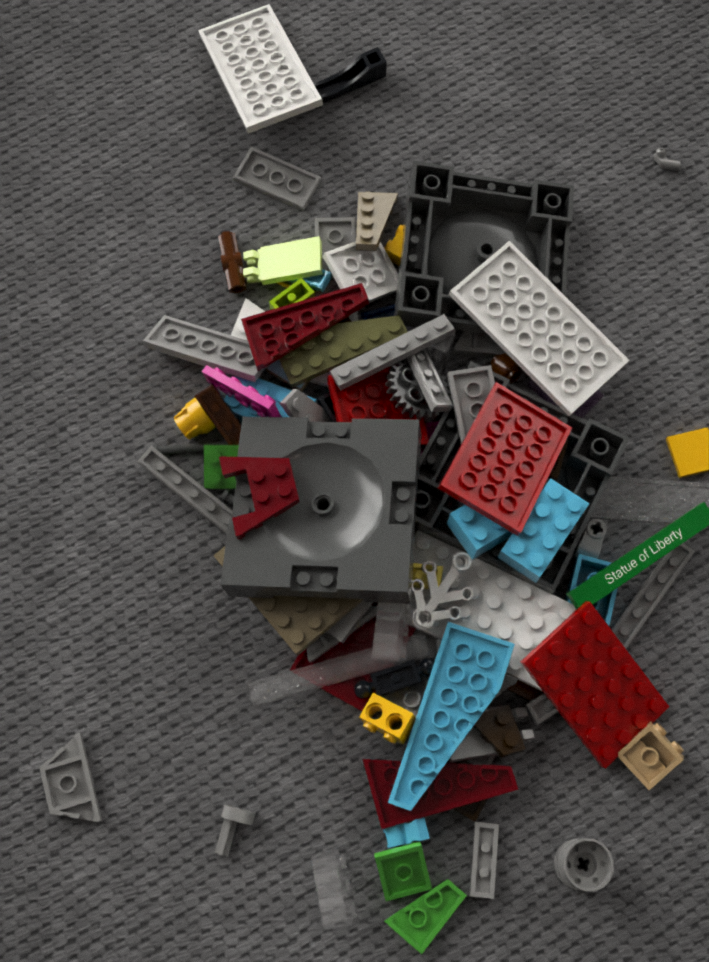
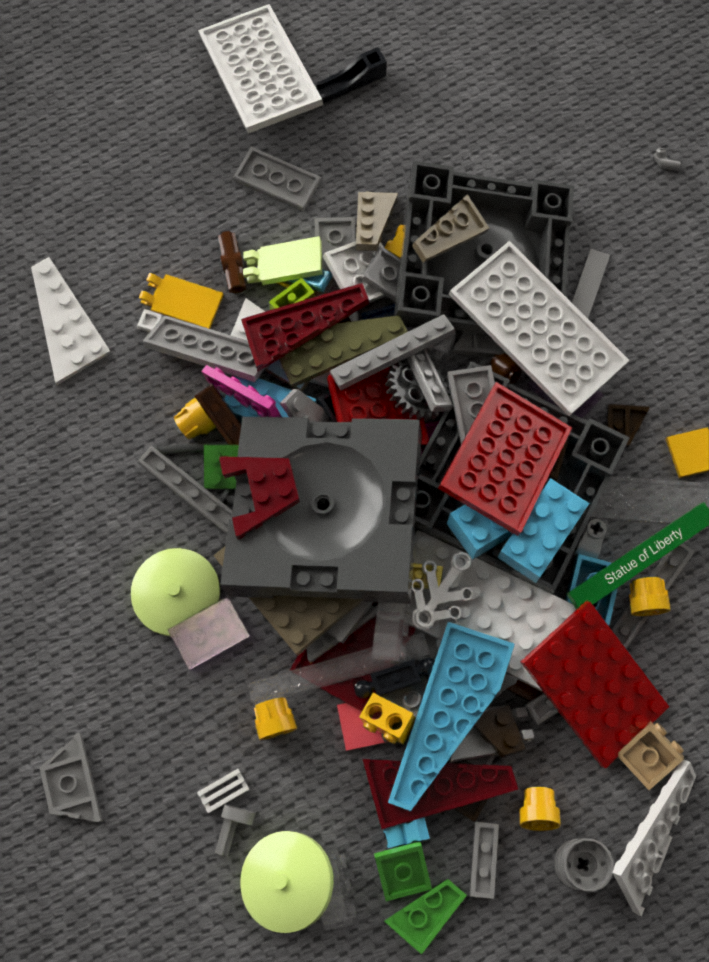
none -> white wing [31,257,111,385]
none -> yellowish green dish [131,548,220,637]
none -> white tile [137,309,164,333]
none -> yellow tile [139,273,224,329]
none -> plate [168,596,249,670]
none -> white tile [197,769,250,814]
none -> yellowish green dish [240,831,334,933]
none -> yellow piece [254,697,297,740]
none -> coral tile [337,703,389,751]
none -> light grey tile [361,246,401,302]
none -> dark tan wing [412,194,490,263]
none -> yellow piece [519,787,561,831]
none -> light grey tile [572,249,610,318]
none -> dark brown wing [607,404,649,448]
none -> white wing [612,760,696,916]
none -> yellow piece [629,577,671,616]

